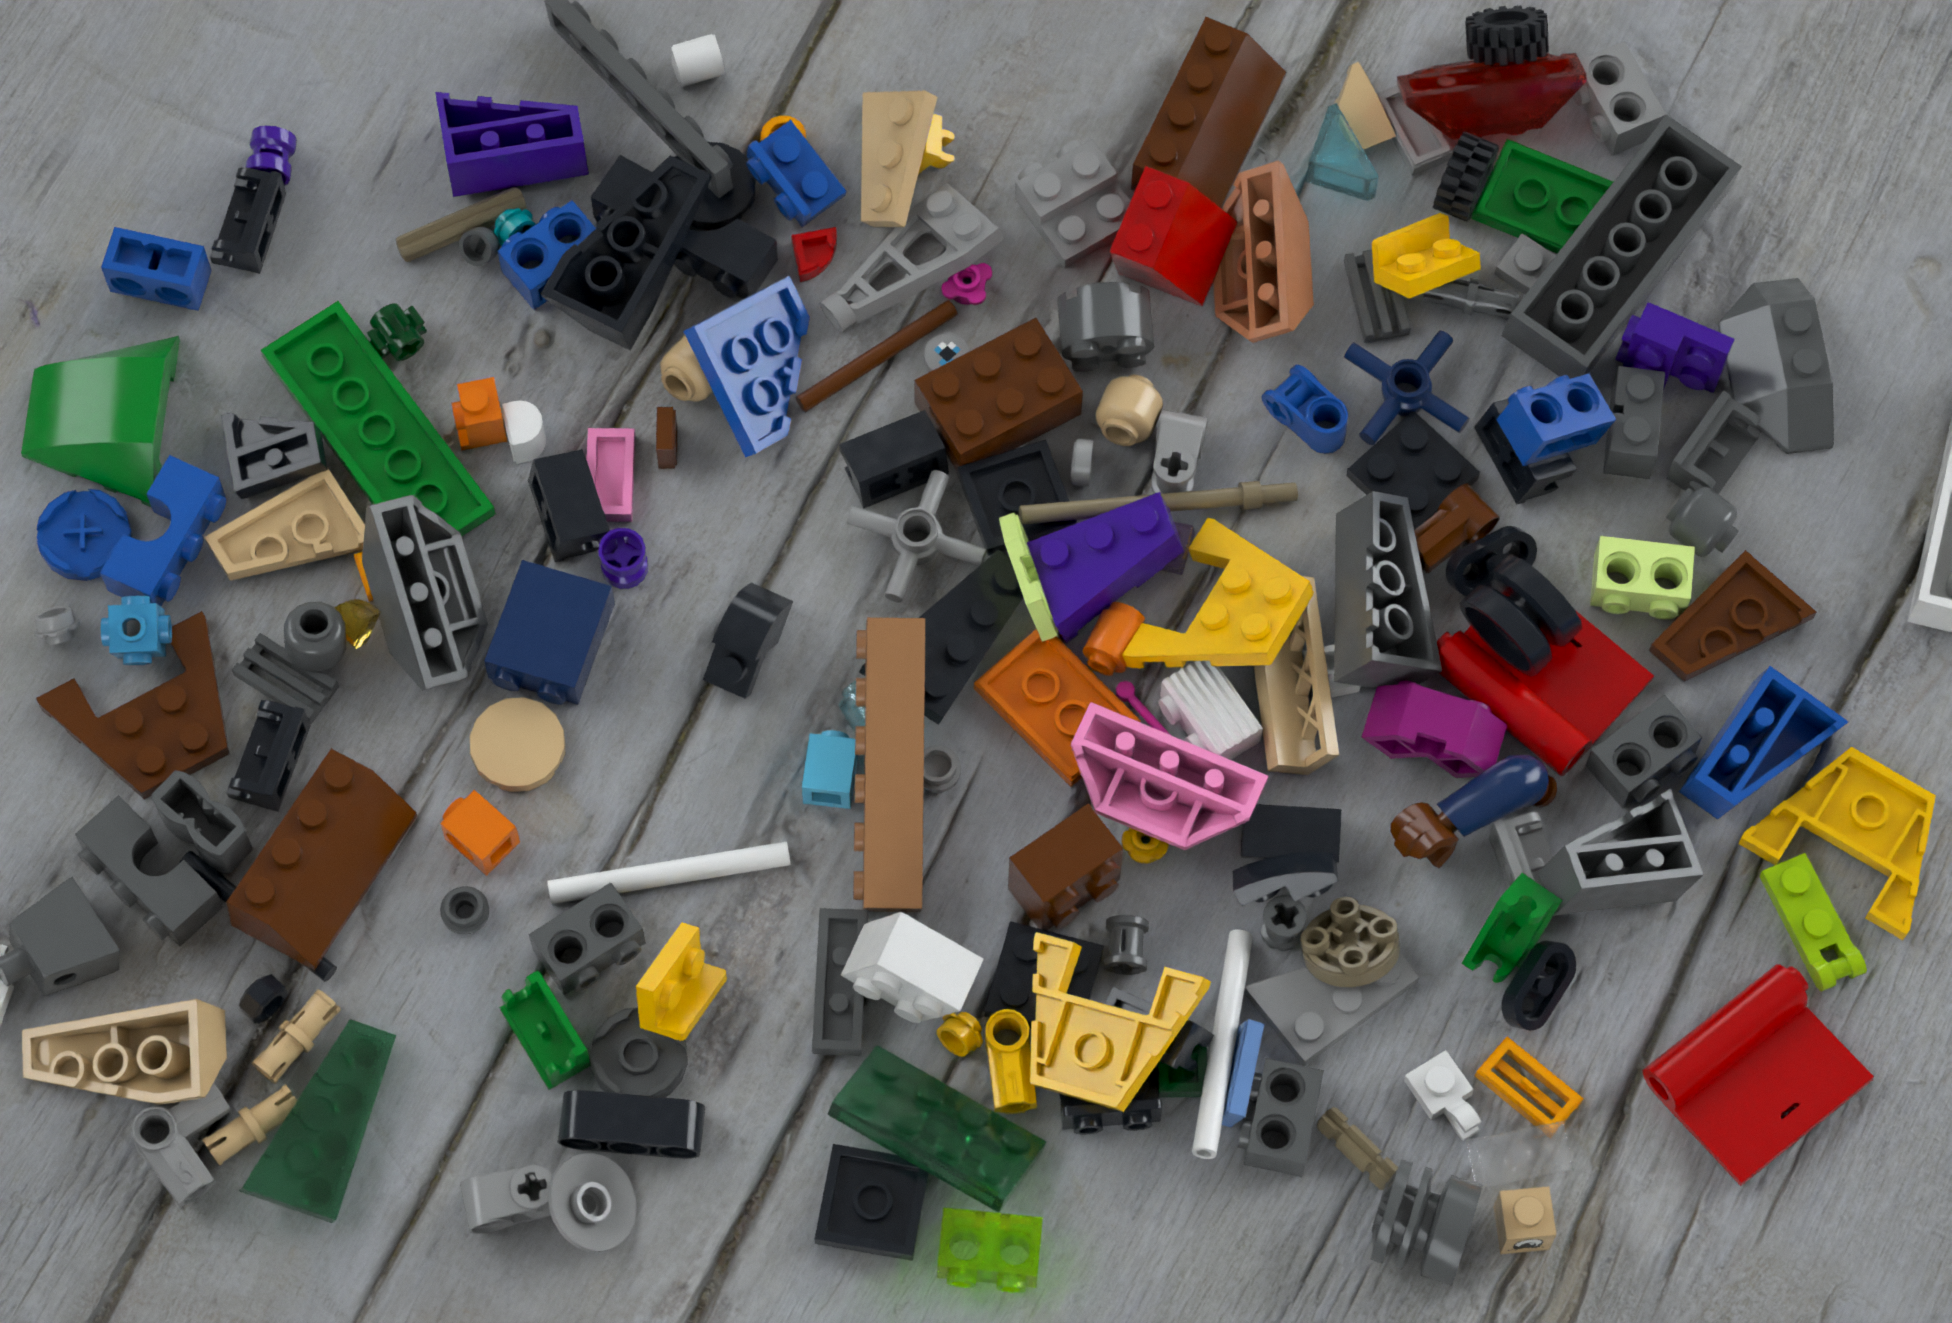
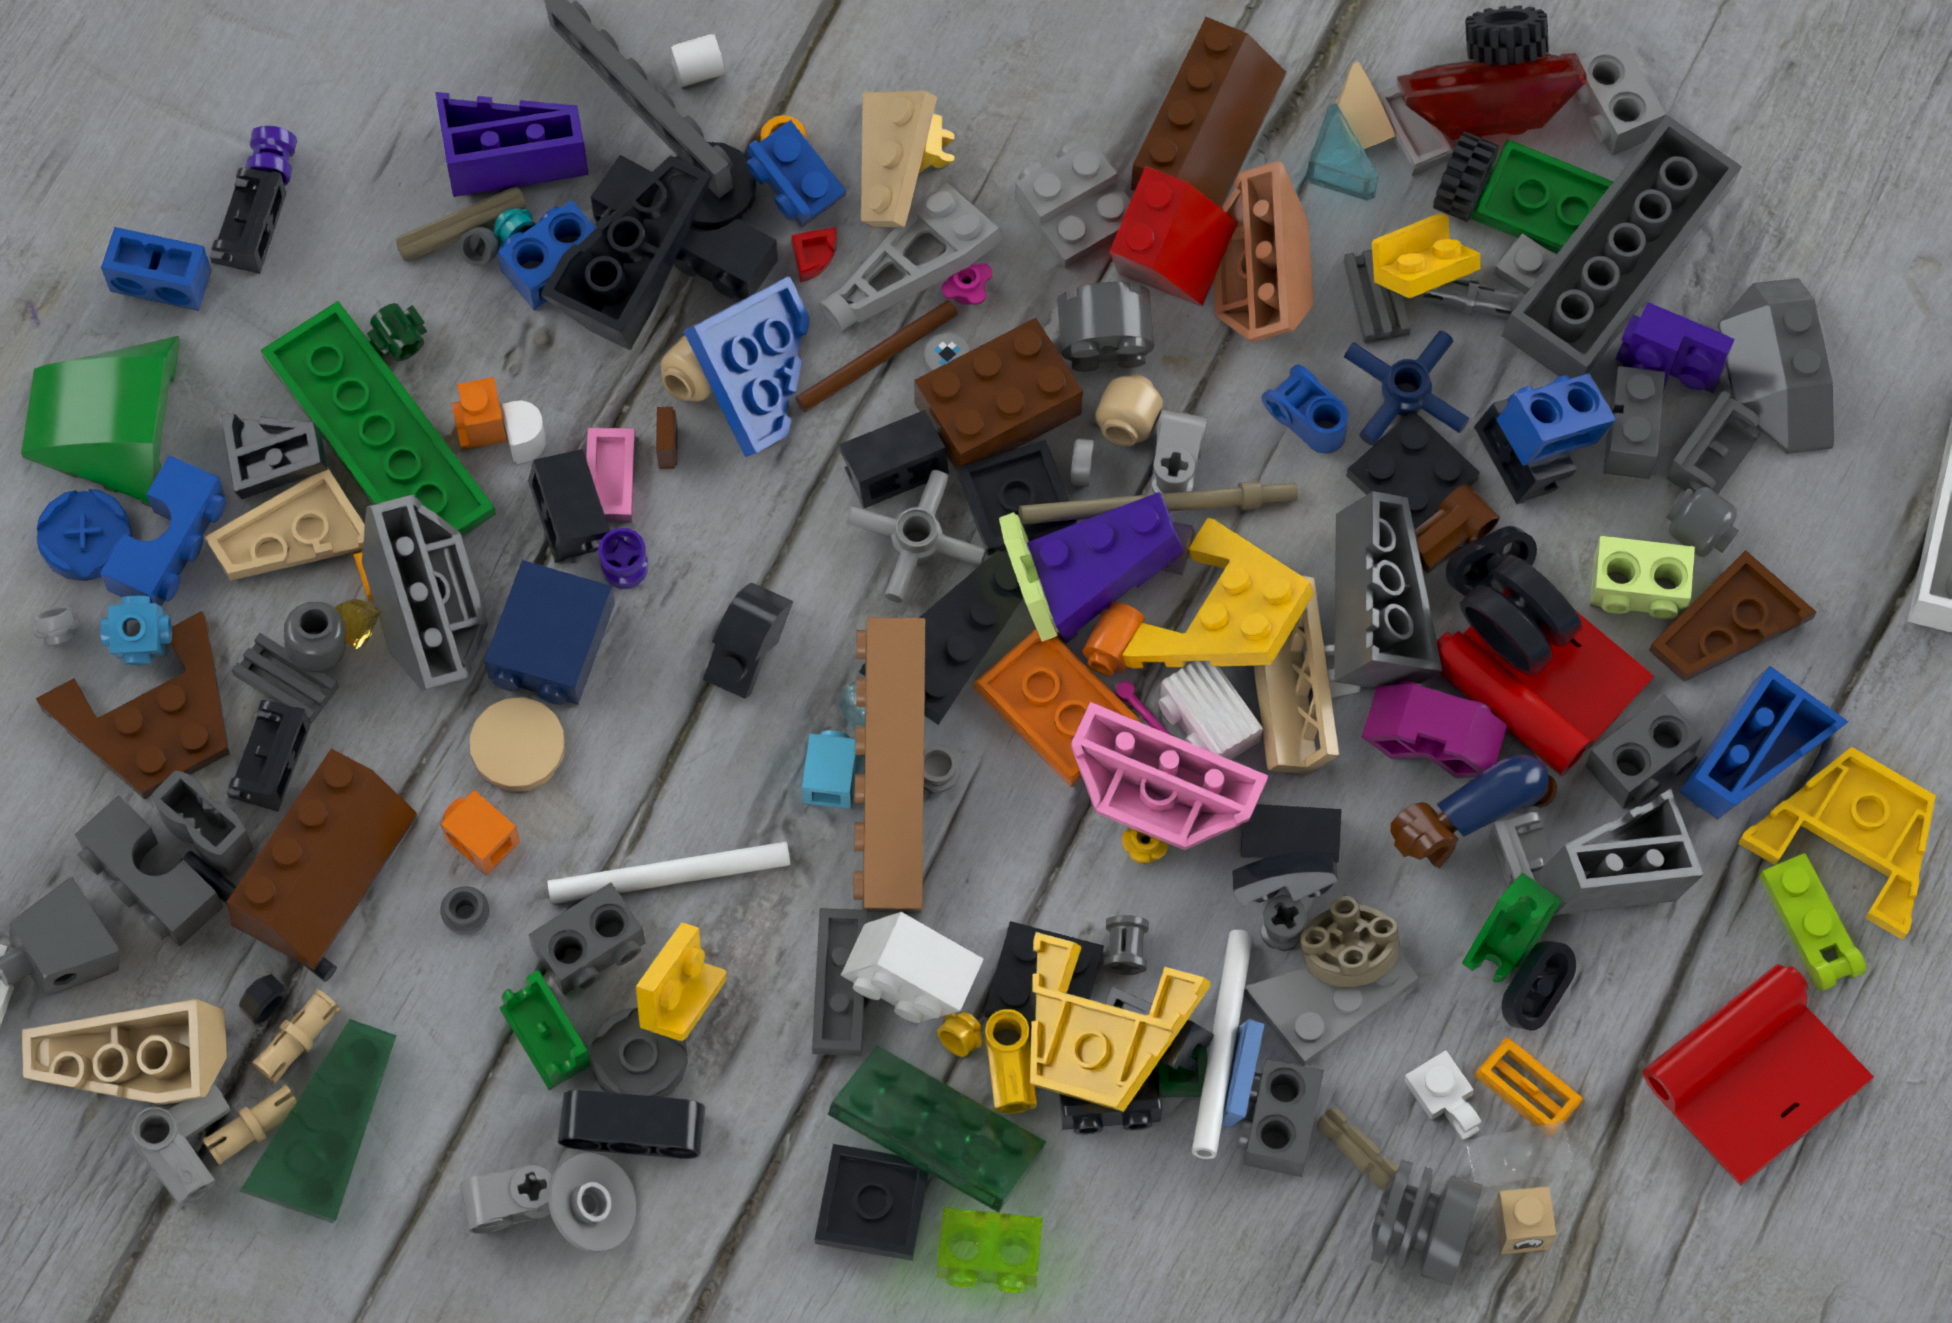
reddish brown brick [1008,803,1123,930] -> none

